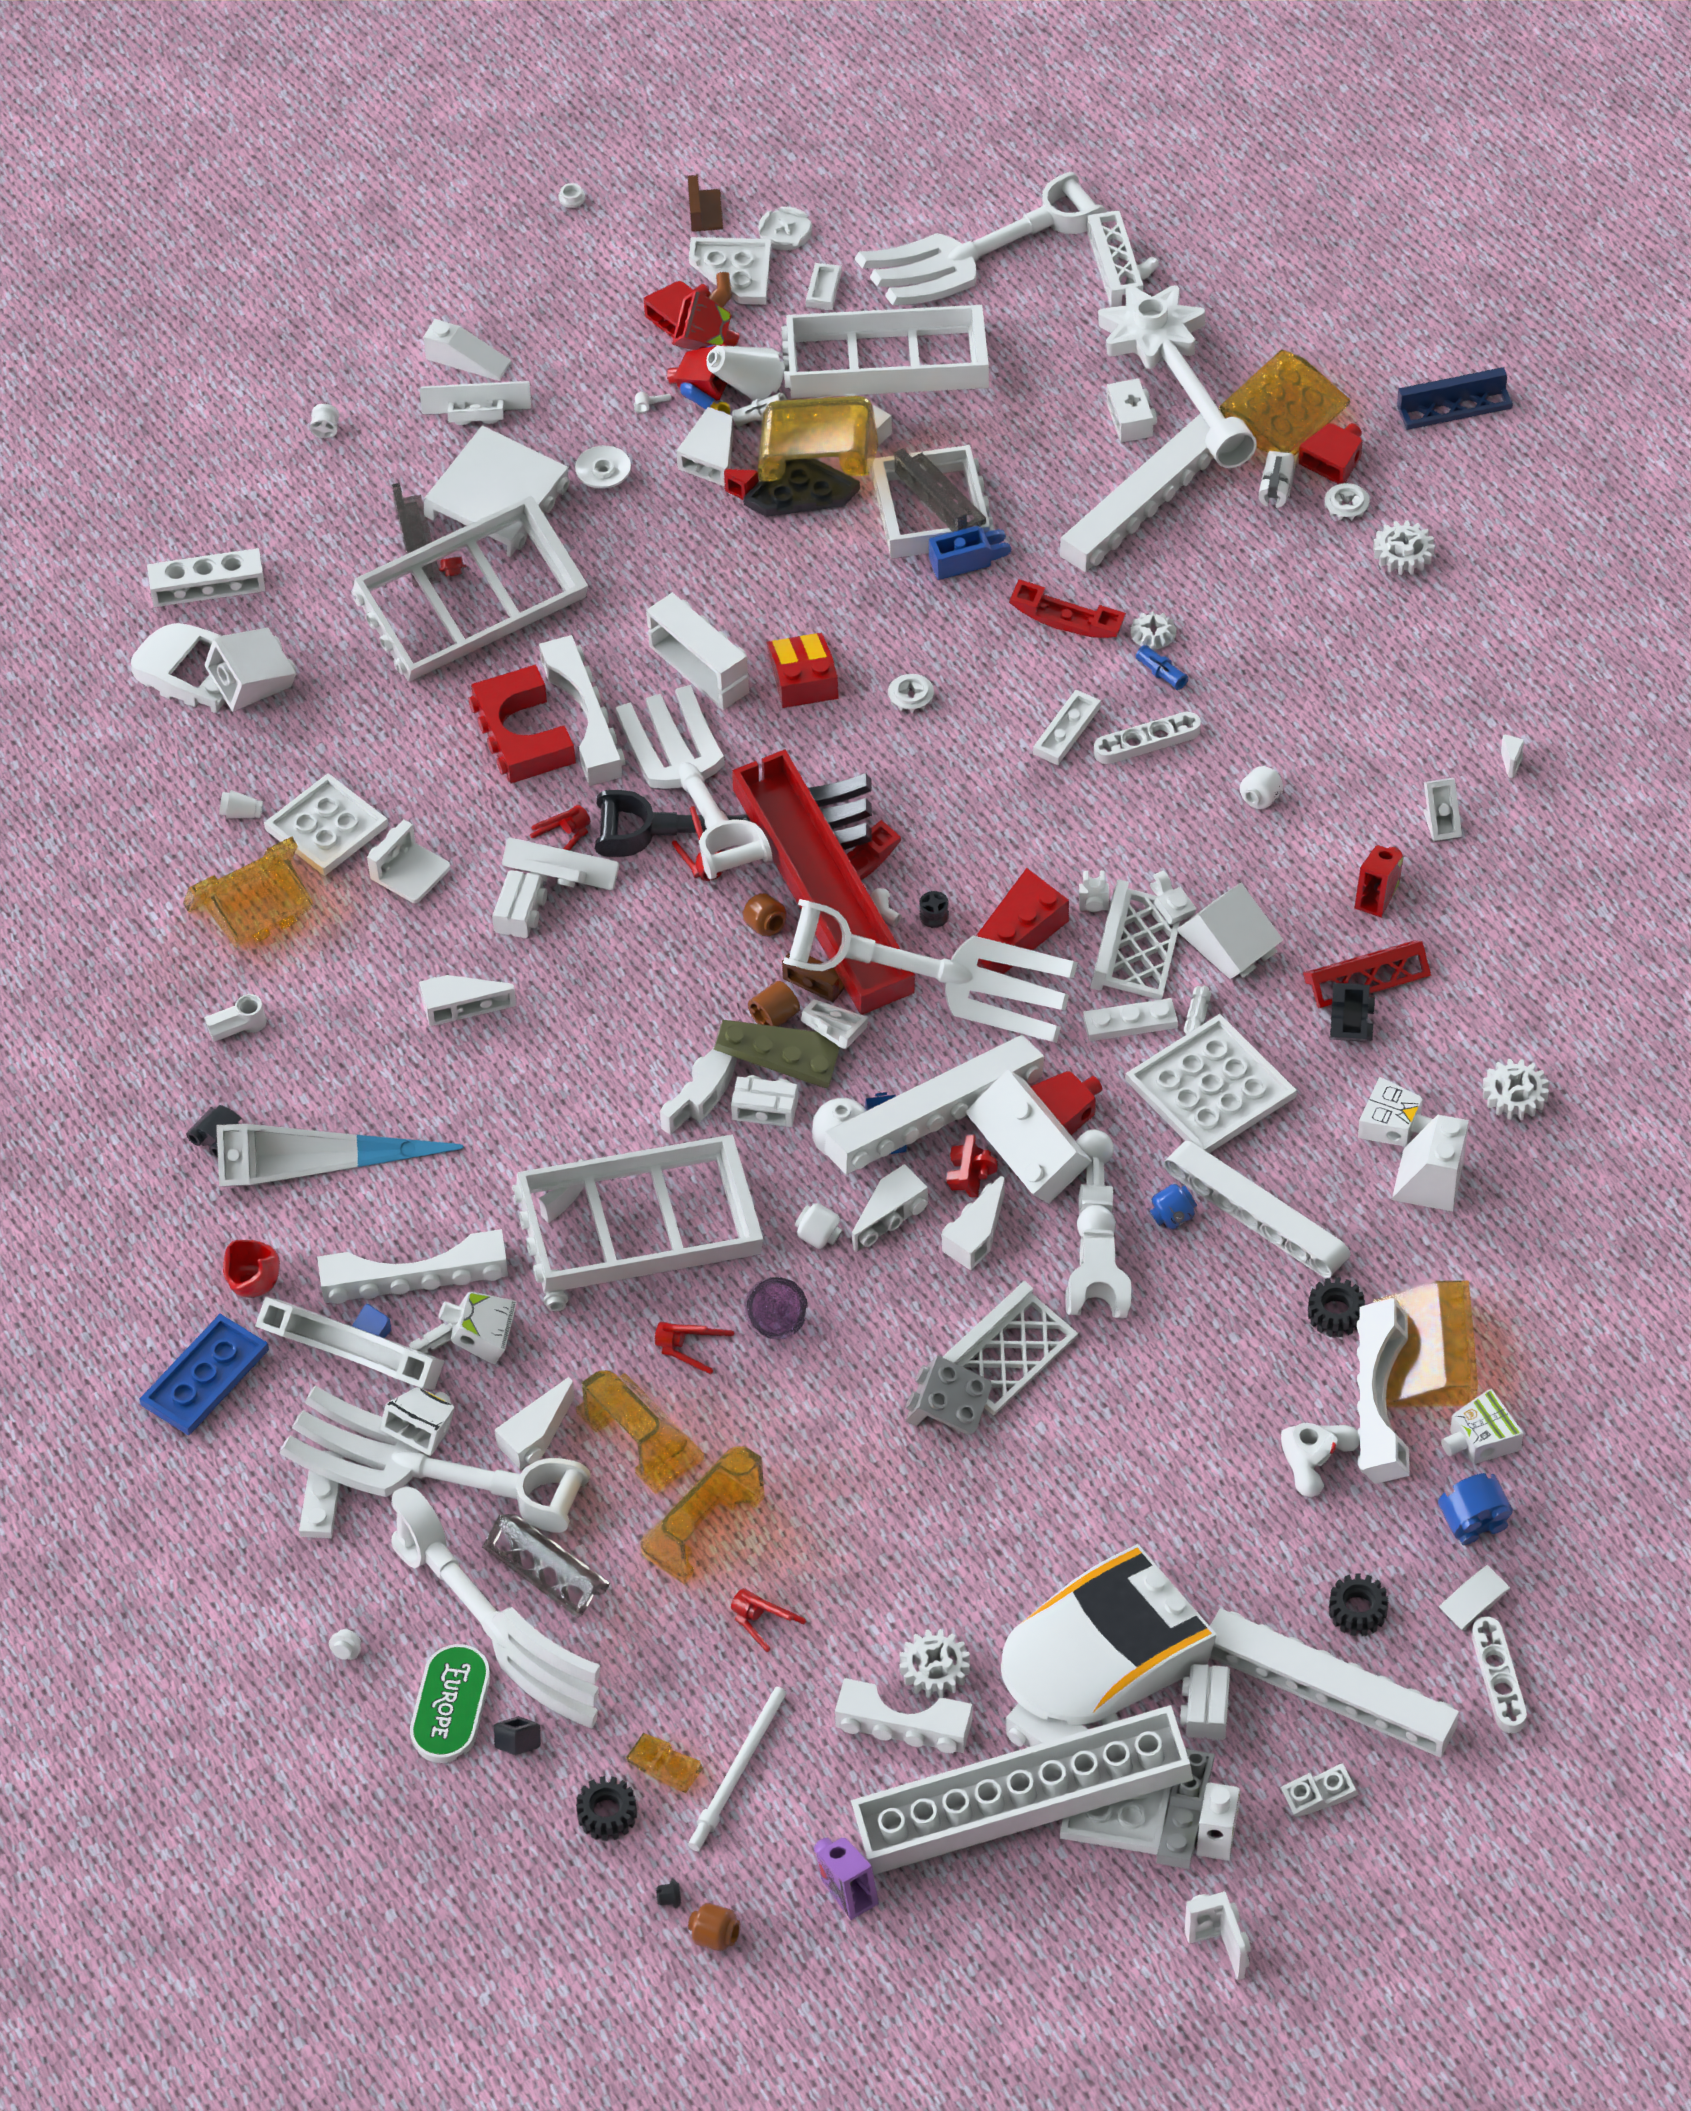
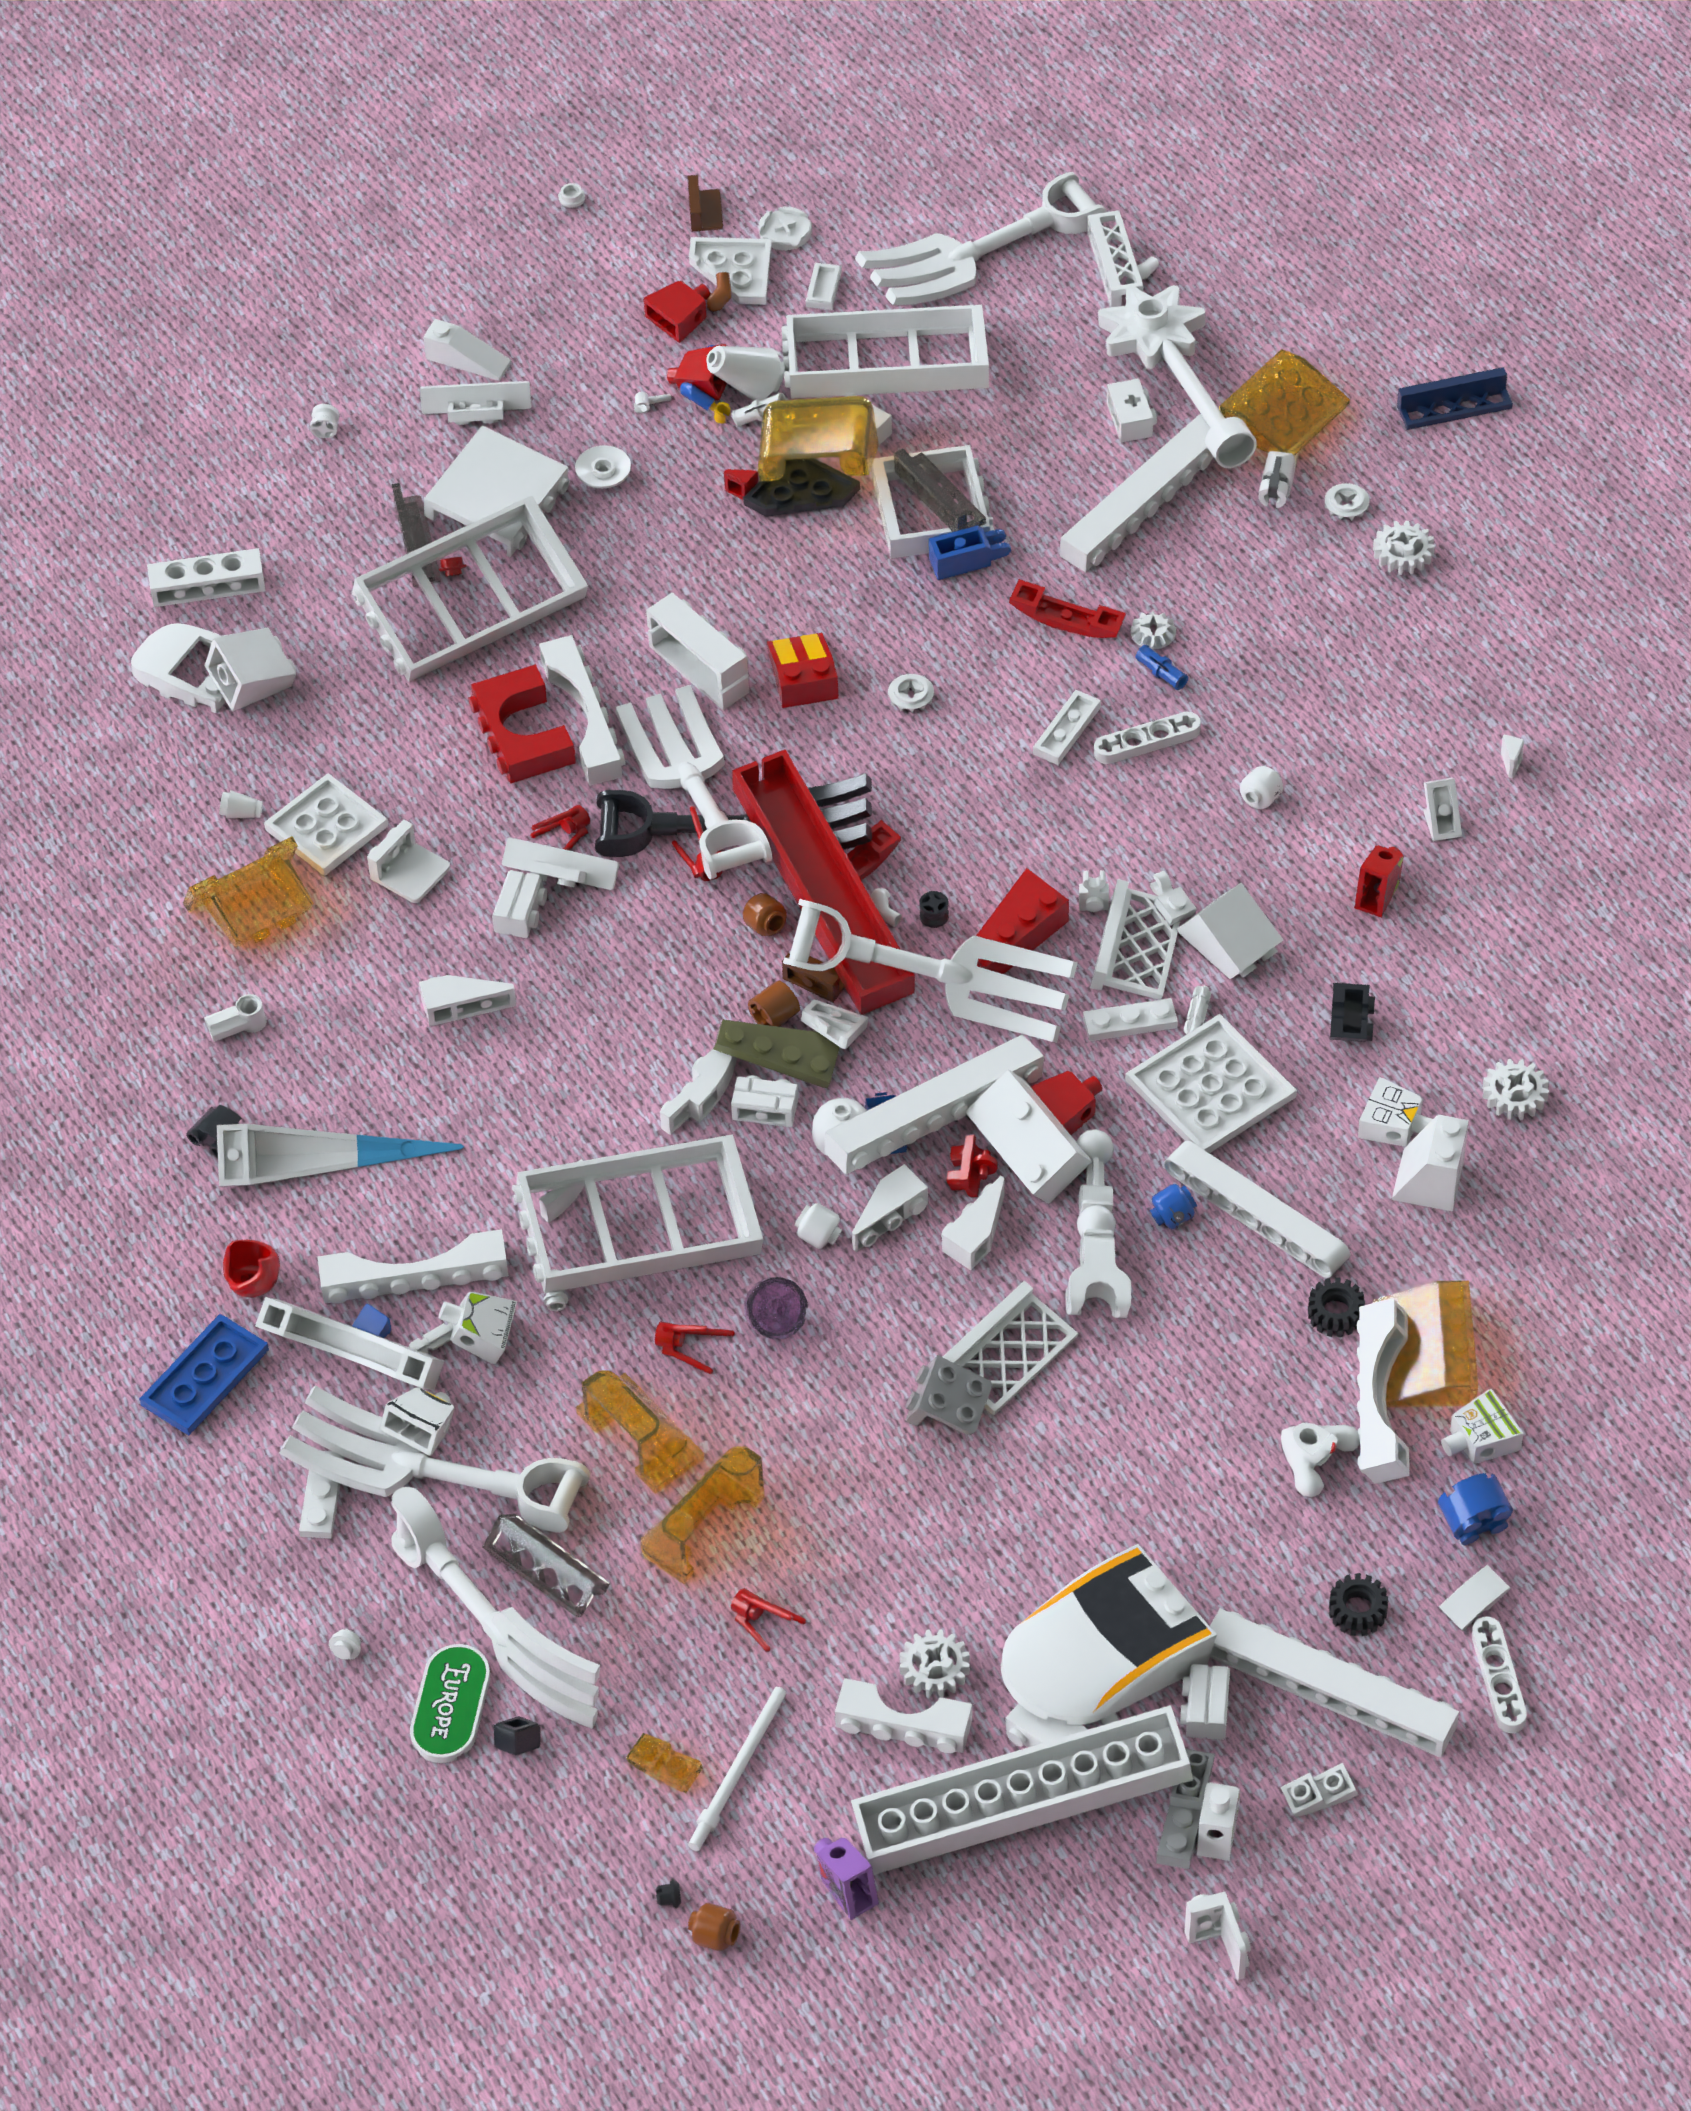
white slope [495,1377,575,1470] -> none
black tyre [576,1776,637,1841] -> none
red torso [672,291,740,350] -> none
white slope [676,407,733,486] -> none
white plate [1060,1786,1172,1855] -> none
red torso [1298,423,1363,484] -> none
red fence [1303,940,1431,1008] -> none

